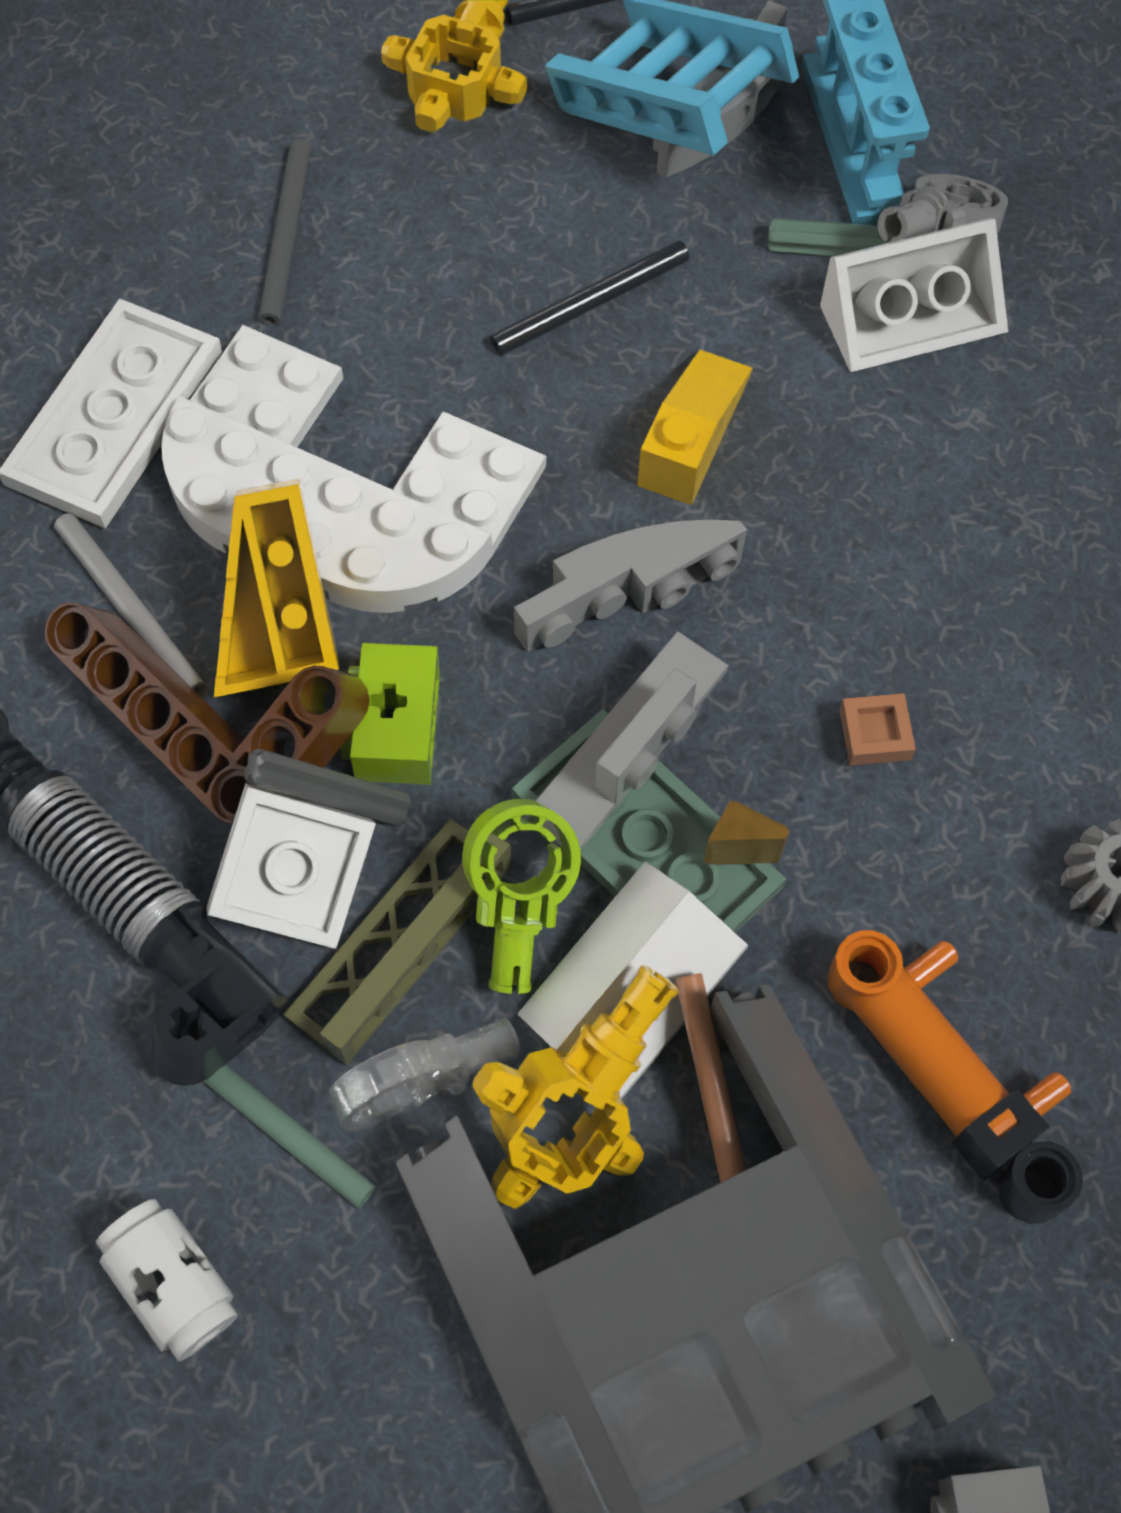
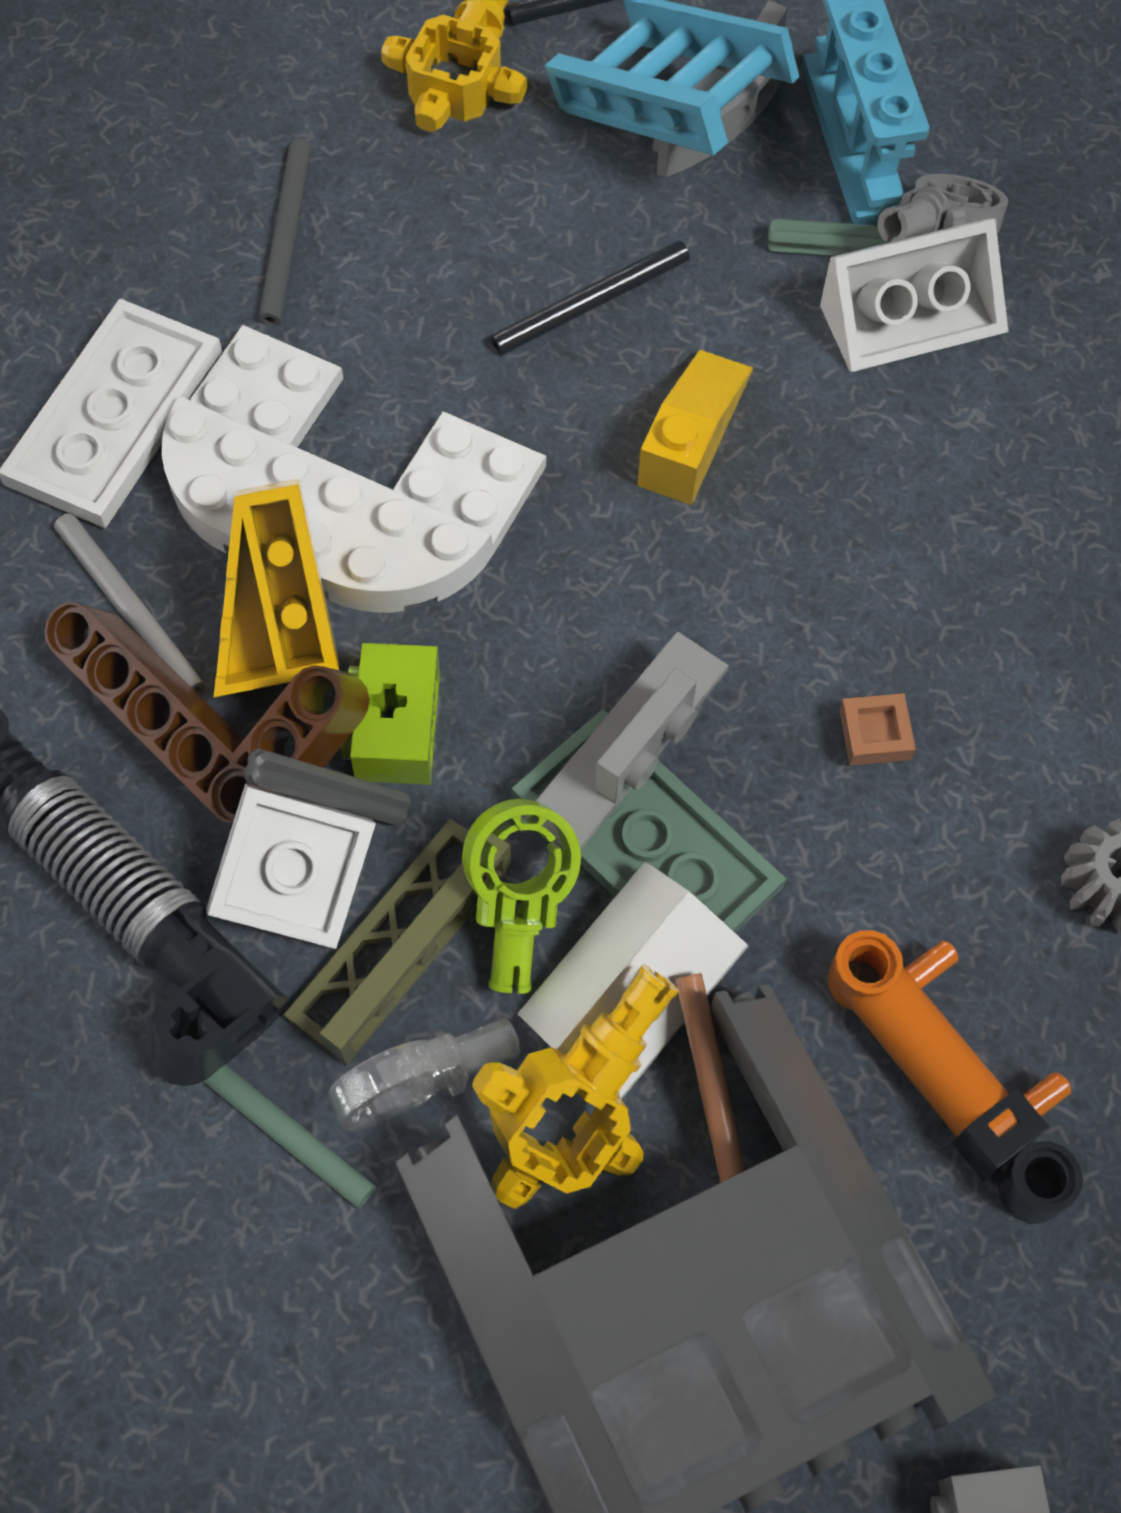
white piece [96,1199,238,1362] -> none
light grey slope [514,519,747,653] -> none
pearl gold slope [703,800,790,865] -> none

